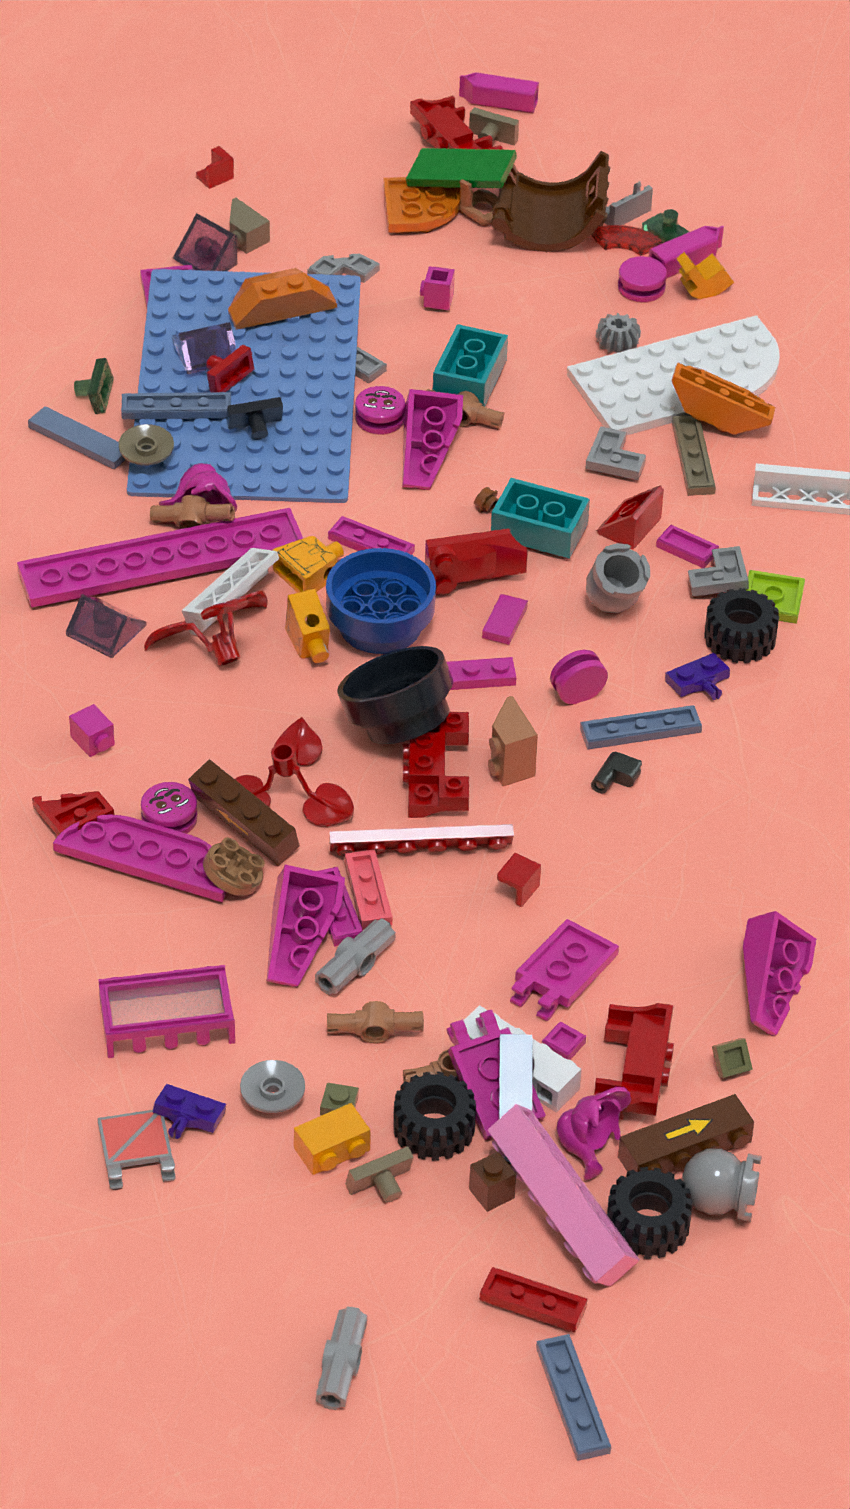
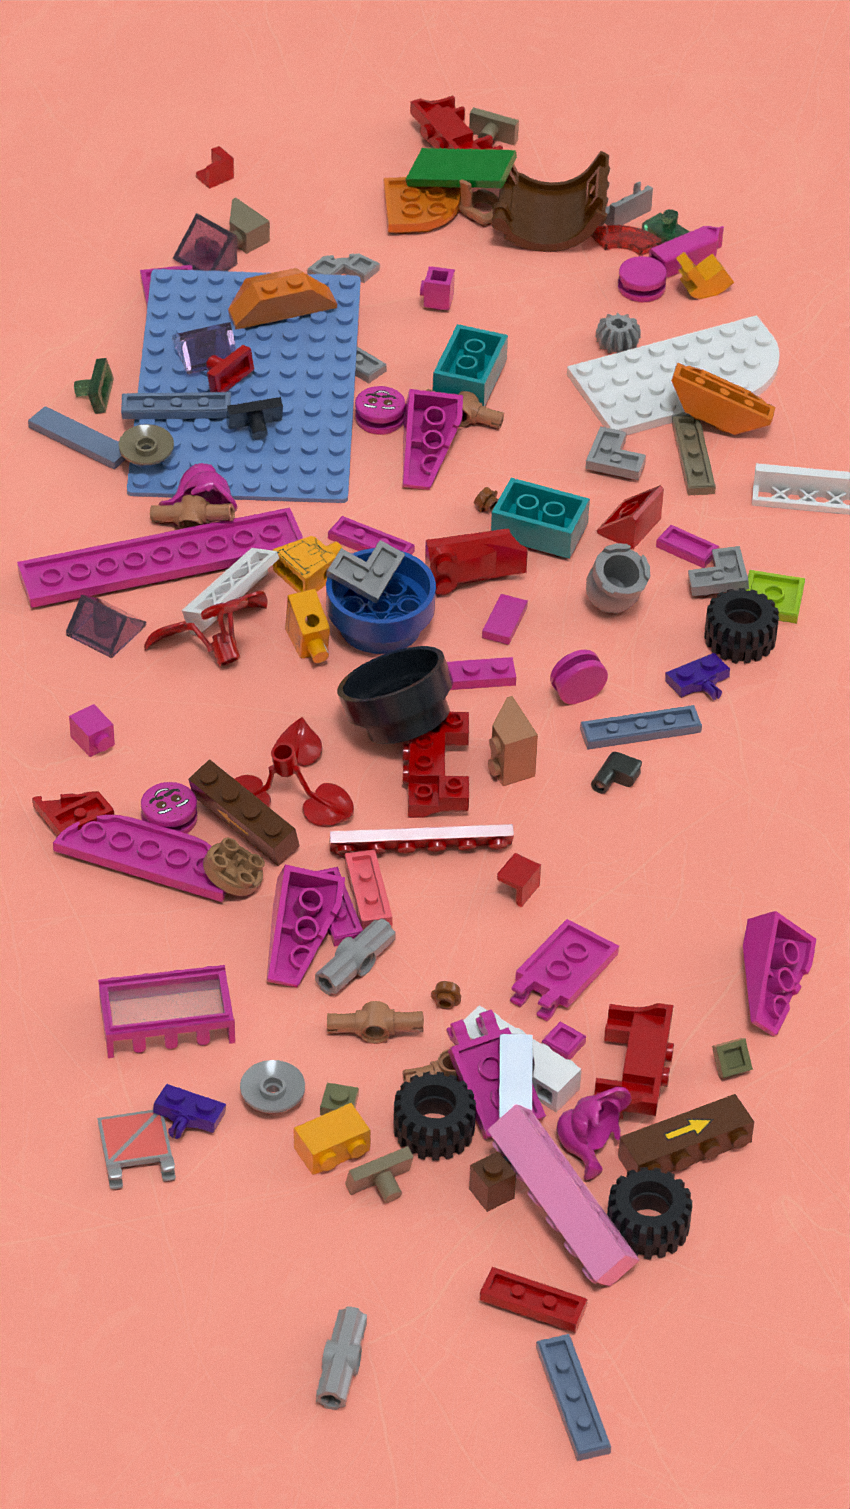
dark pink piece [459,72,539,113] -> none
light grey tile [682,1149,762,1222] -> none
none -> light grey plate [326,540,405,603]
none -> dark orange plate [431,981,462,1009]

